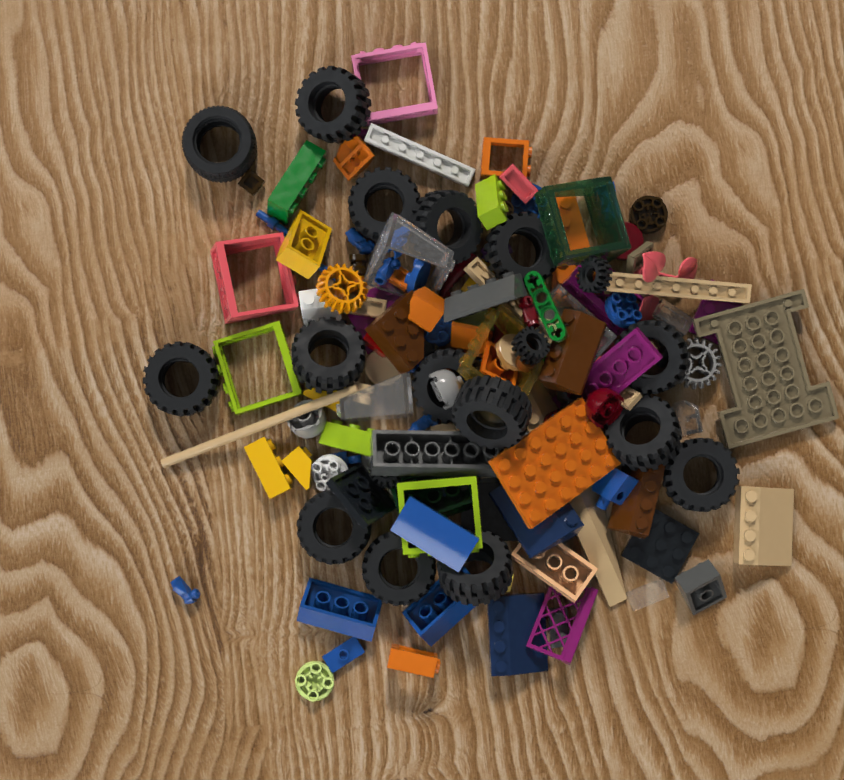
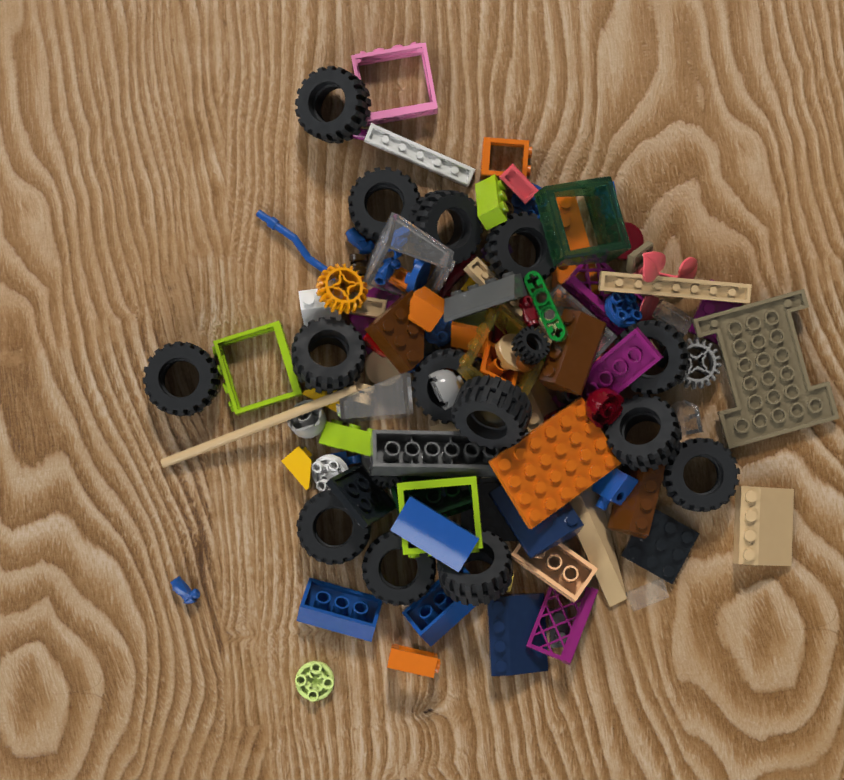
black tyre [182,106,257,183] -> none
coral windscreen [210,232,300,325] -> none
dark brown plate [238,169,265,197] -> none
yellow brick [244,436,293,499] -> none
green wedge [267,140,327,226] -> none
yellow slope [276,209,332,279] -> none
blue plate [322,637,365,673] -> none
orange slope [333,136,375,181] -> none
blue arm [409,414,439,431] -> none
black tyre [576,257,613,294] -> none
tan tile [619,387,642,411] -> none
dark brown tile [629,196,668,234] -> none
dark grey slope [675,559,727,615] -> none

